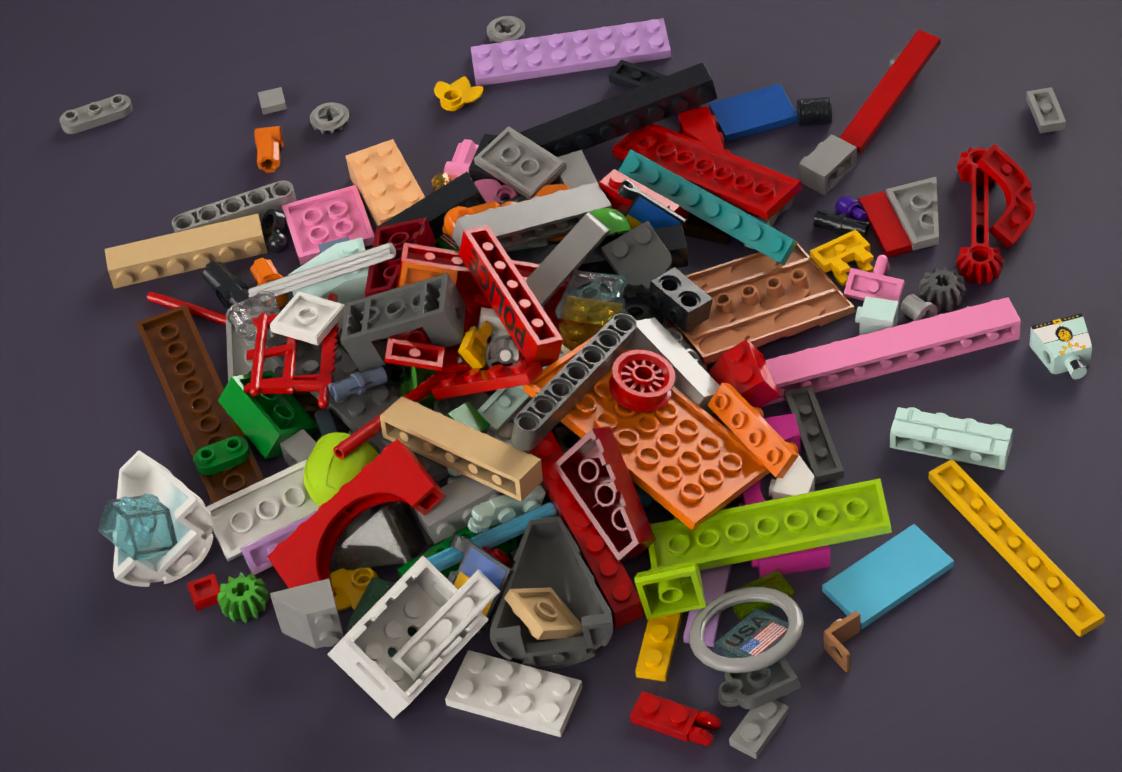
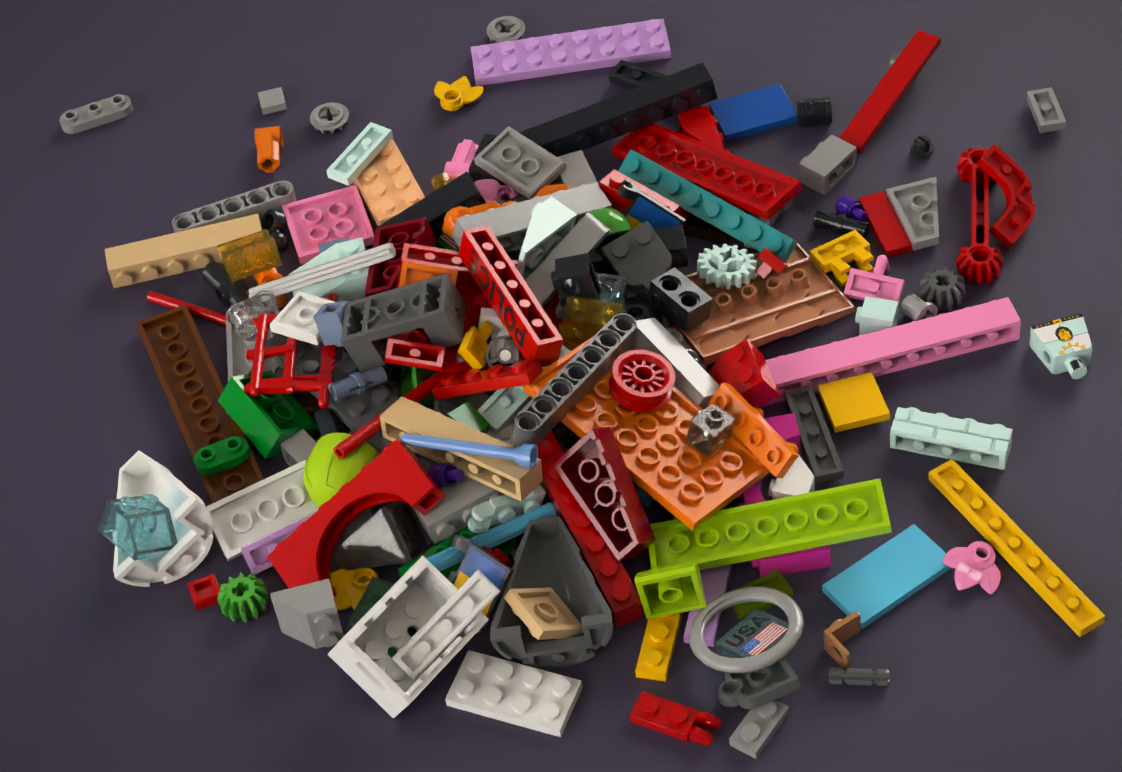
none -> clear yellow bracket [217,229,282,282]
none -> sand blue brick [313,301,349,347]
none -> light aqua plate [326,122,393,186]
none -> medium blue piece [401,433,538,469]
none -> dark purple cylinder [429,462,464,486]
none -> light aqua slope [516,196,577,280]
none -> black brick [551,253,602,317]
none -> clear smoke brick [686,403,735,457]
none -> light aqua gear [697,244,757,289]
none -> red tile [756,248,788,279]
none -> yellow tile [818,372,890,433]
none -> dark grey axle [829,668,890,686]
none -> black piece [910,135,934,158]
none -> bright pink plate [942,541,1001,595]

